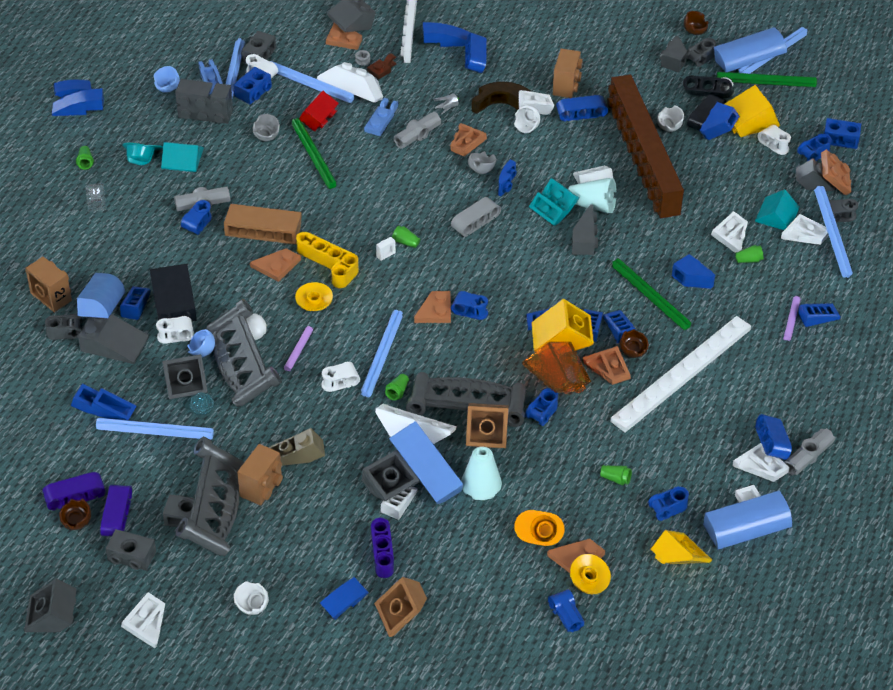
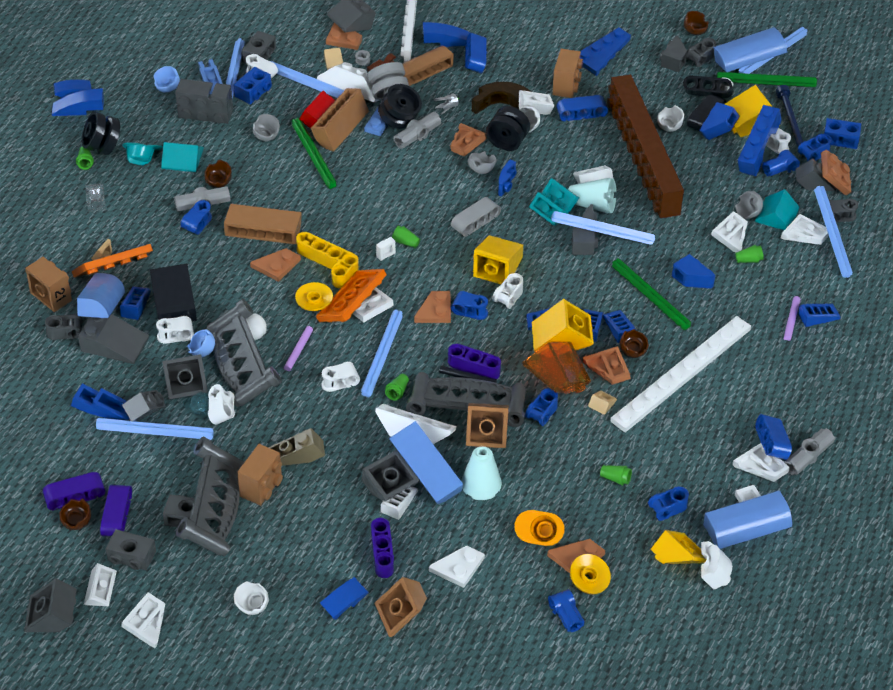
none -> orange wing [72,244,153,278]
none -> black wheel [81,111,120,155]
none -> white slope [84,563,117,606]
none -> tan slope [91,239,112,260]
none -> dark grey slope [122,390,166,422]
none -> reddish brown hair [204,160,232,188]
none -> white piece [208,384,235,425]
none -> medium nougat brick [311,88,369,152]
none -> orange plate [316,269,387,323]
none -> tan slope [324,48,343,70]
none -> white wing [352,288,394,323]
none -> light grey wheel [367,62,409,100]
none -> black wheel [378,84,422,129]
none -> medium nougat brick [402,46,454,86]
none -> white wing [429,546,485,588]
none -> black bar [439,366,497,383]
none -> dark purple beam [448,344,501,379]
none -> yellow slope [473,235,523,284]
none -> black wheel [486,106,530,151]
none -> white piece [492,273,523,309]
none -> light blue axle [551,211,655,245]
none -> blue wing [580,27,631,76]
none -> tan slope [588,391,617,415]
none -> white cylinder [701,541,732,589]
none -> light grey hair [735,191,763,219]
none -> blue arch [738,105,782,176]
none -> blue piece [762,150,800,176]
none -> dark blue piece [776,85,803,147]

